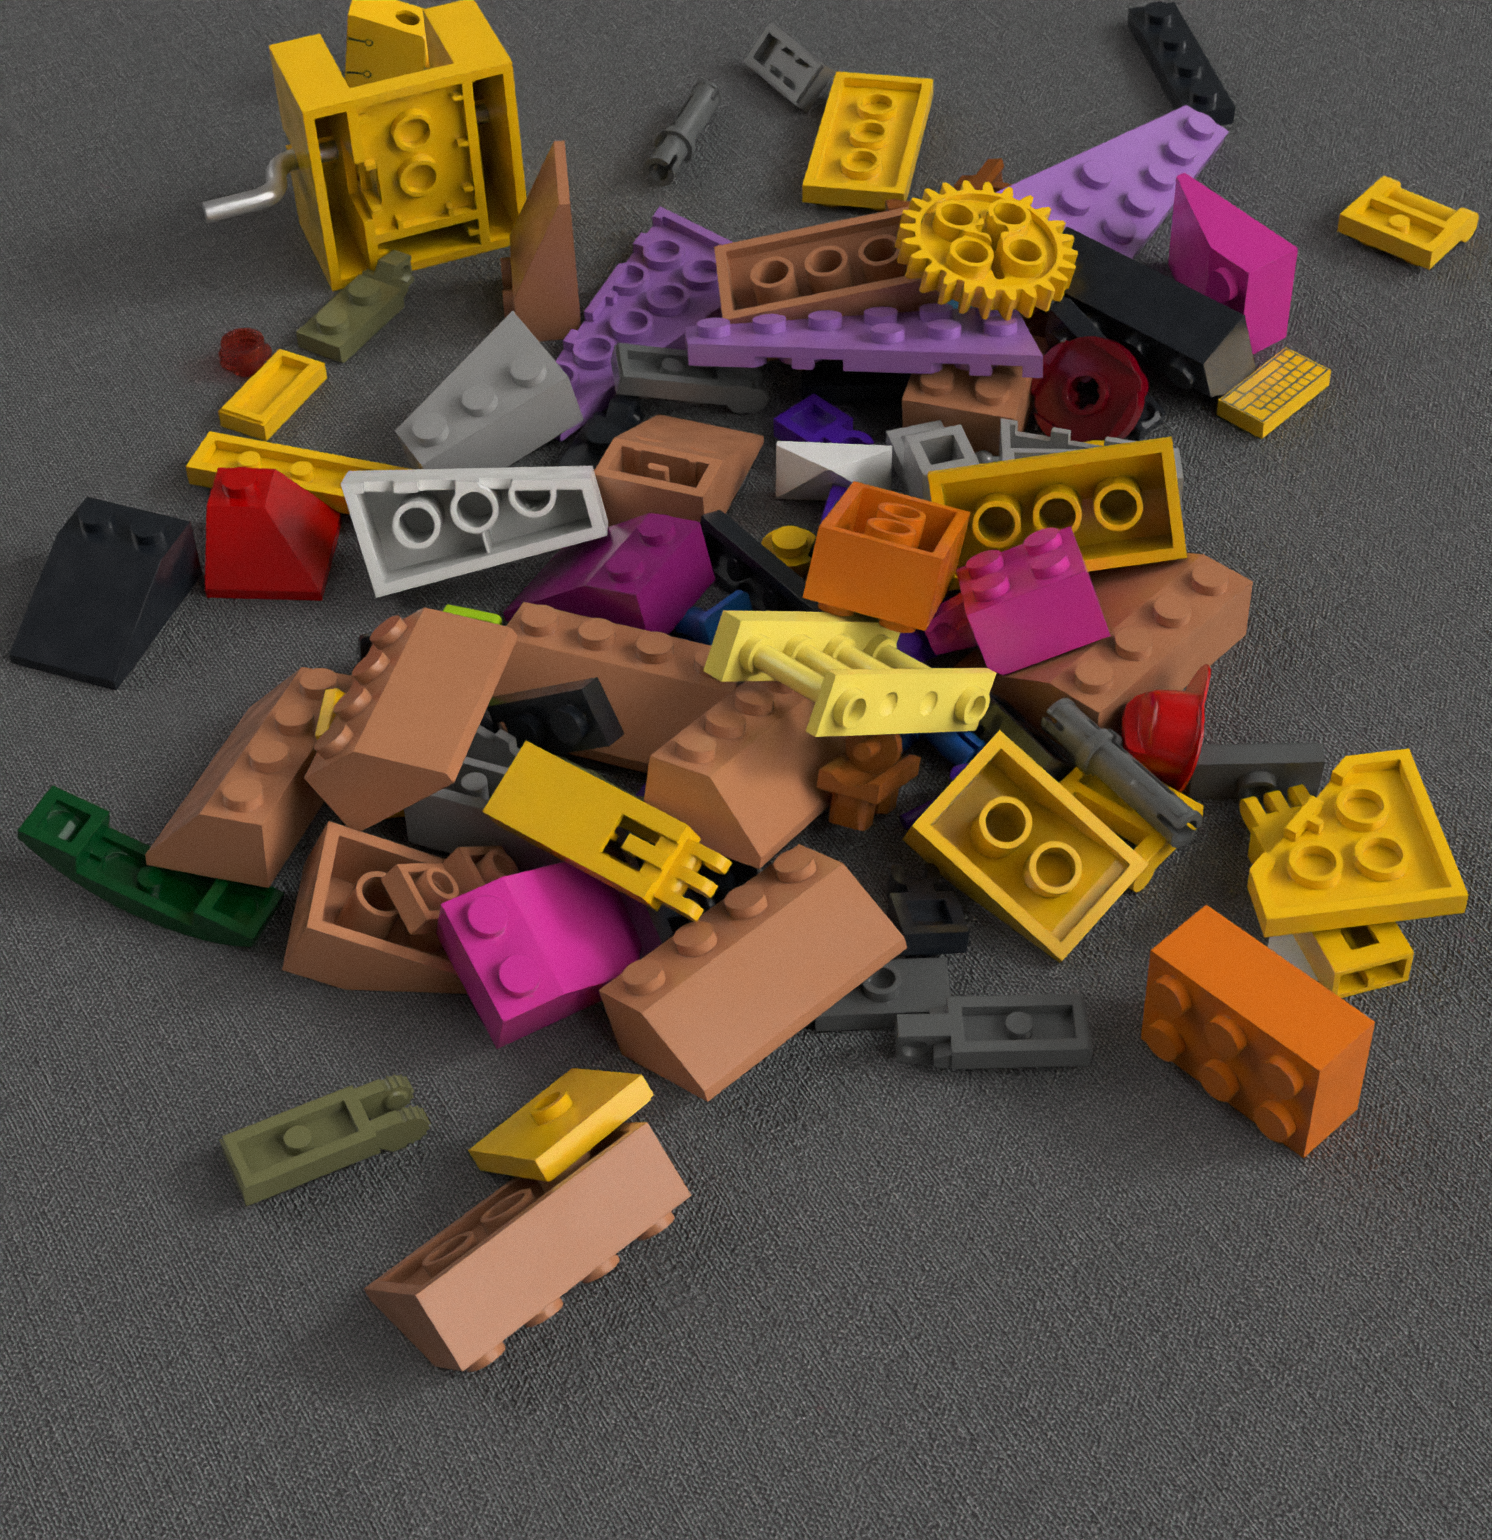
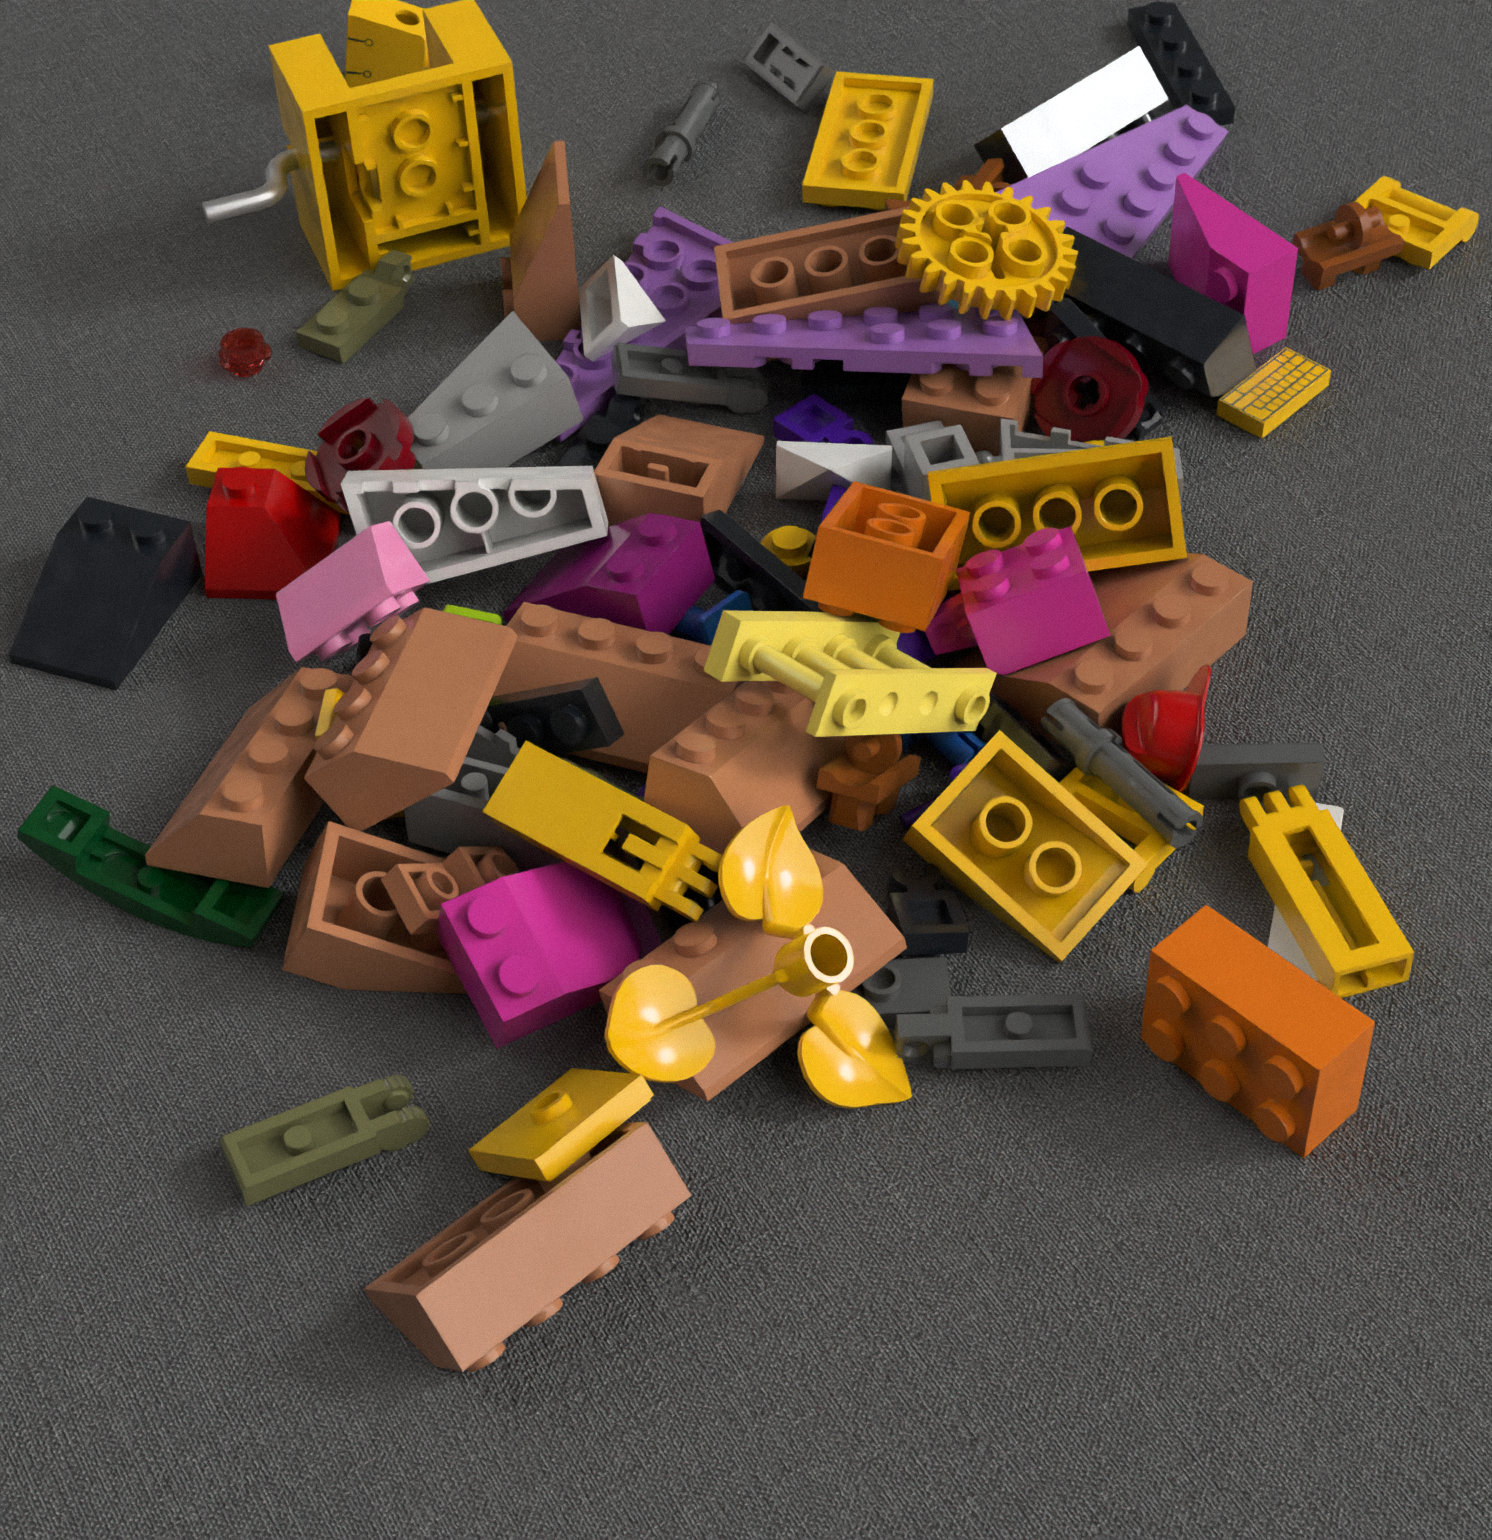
yellow tile [218,349,327,441] -> none
yellow plate [1247,749,1469,938] -> none
none -> bright pink slope [276,521,430,662]
none -> dark red plate [305,398,416,513]
none -> white slope [578,255,666,361]
none -> yellow plant [604,805,912,1109]
none -> wedge [973,46,1168,184]
none -> dark orange hips [1292,201,1405,290]

